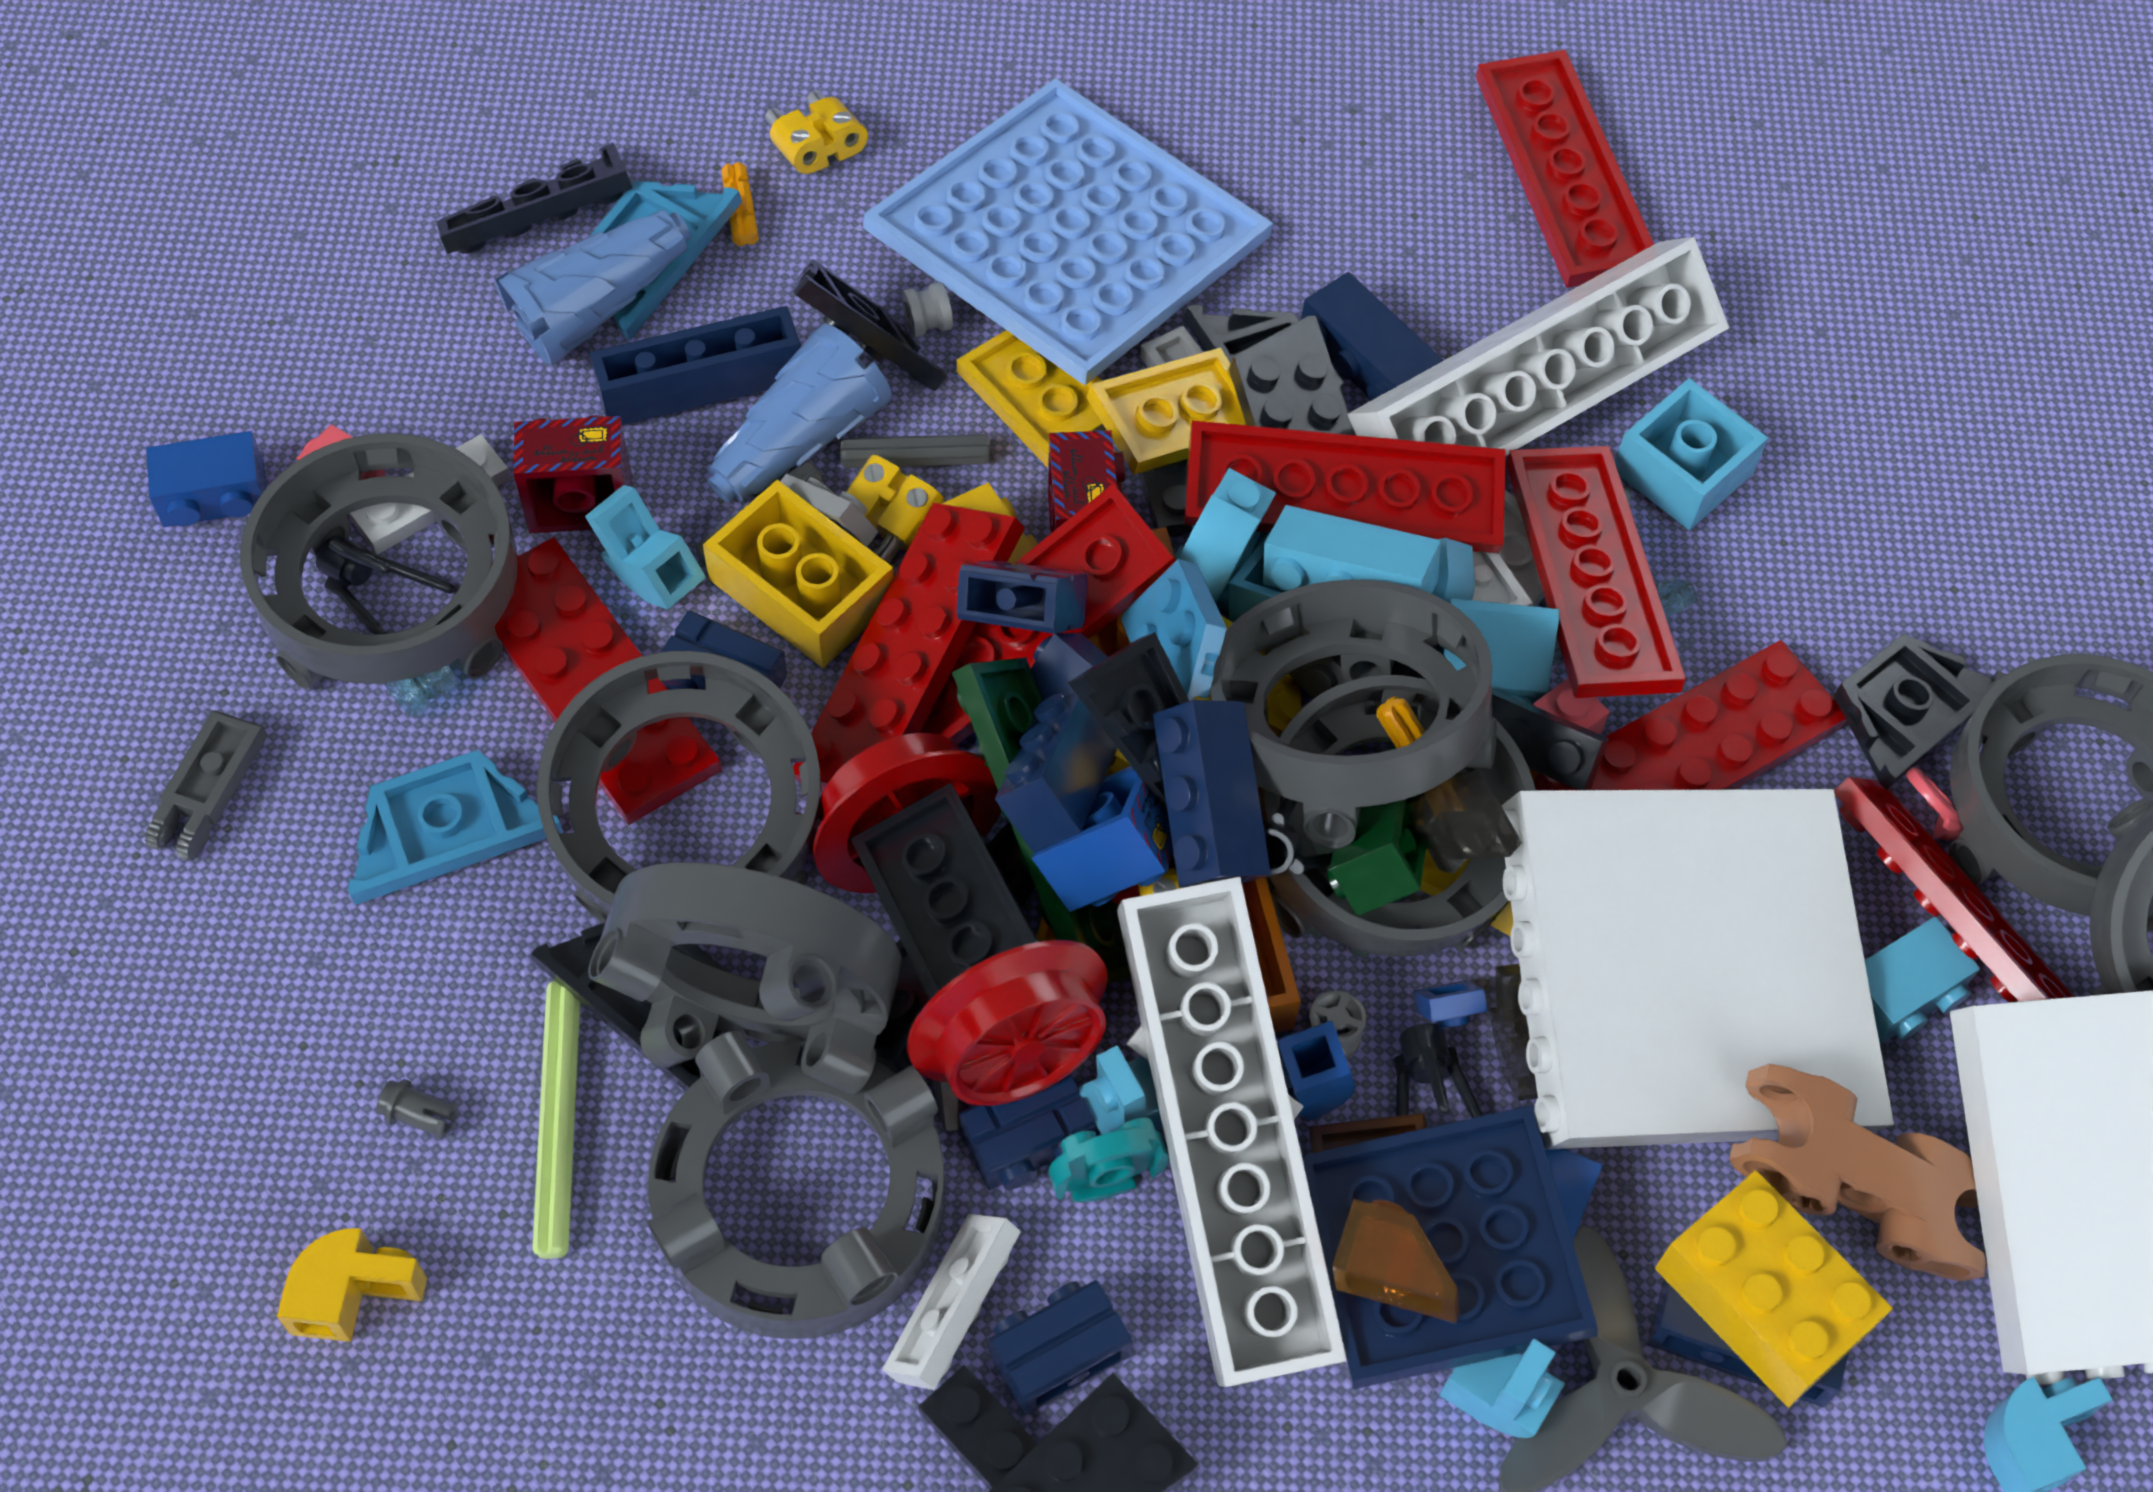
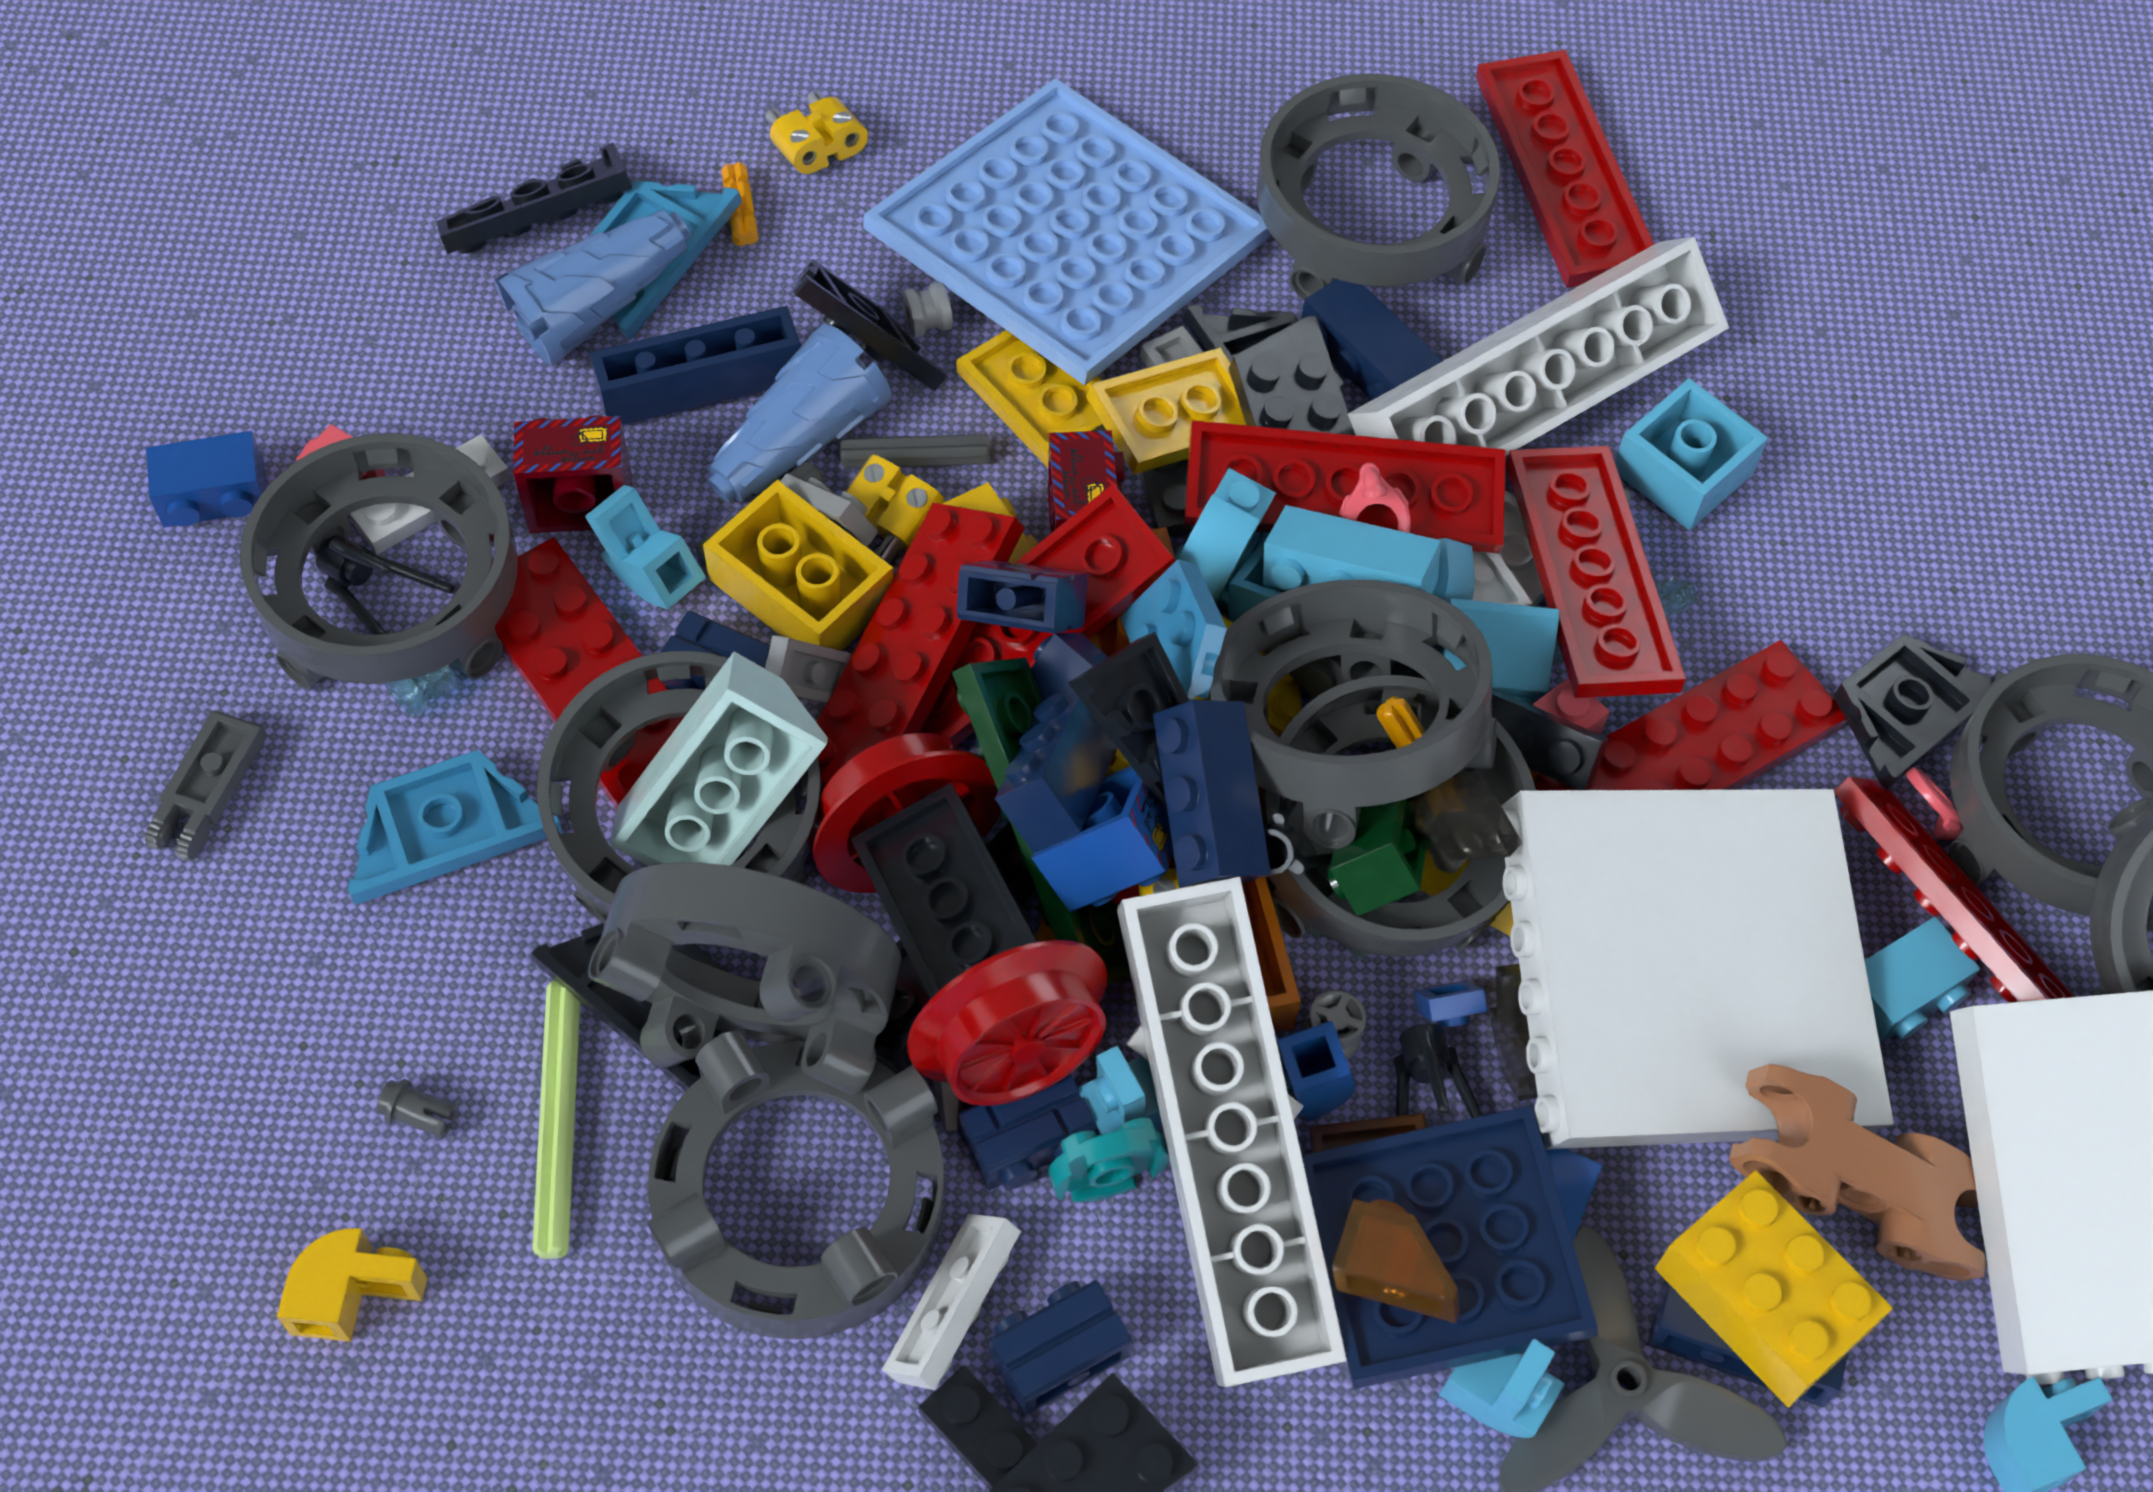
none -> light aqua slope [610,652,828,866]
none -> light grey plate [765,635,852,703]
none -> dark grey piece [1256,73,1500,300]
none -> coral piece [1339,462,1411,533]

